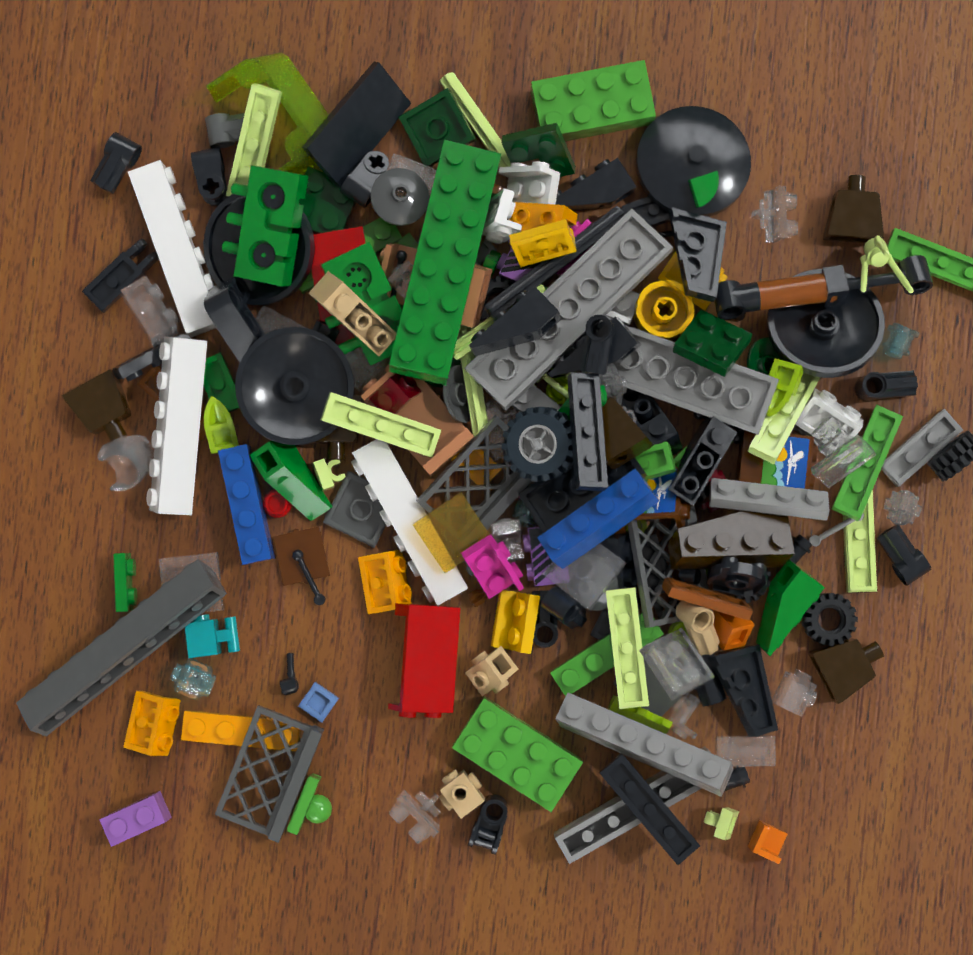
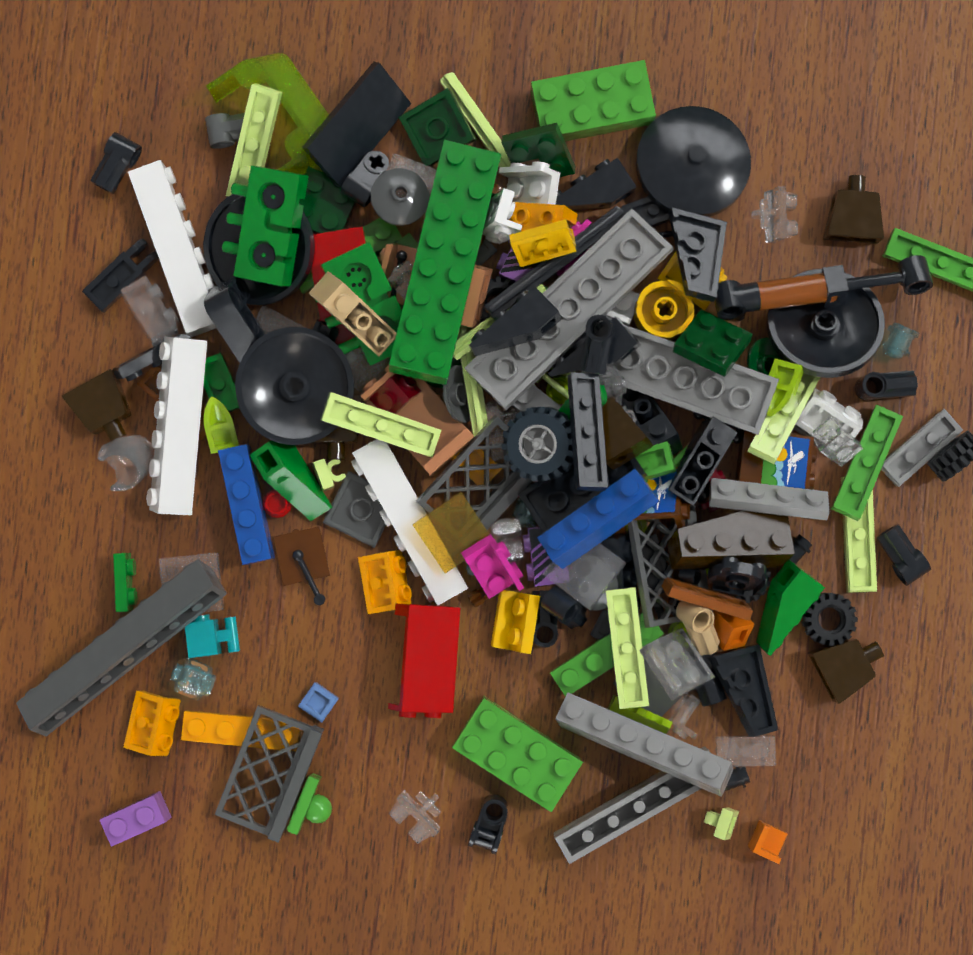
black piece [191,147,228,206] -> none
black hand [280,653,299,695] -> none
tan brick [439,769,485,818] -> none
tan brick [465,646,518,696] -> none
green tile [483,250,501,279] -> none
black plate [599,753,700,865] -> none
green tile [688,171,719,208] -> none
clear brick [772,669,818,717] -> none
light grey hinge [809,514,864,546] -> none
clear tile [810,434,876,488] -> none
yellowish green plant [860,236,914,294] -> none
clear gear [883,490,922,525] -> none

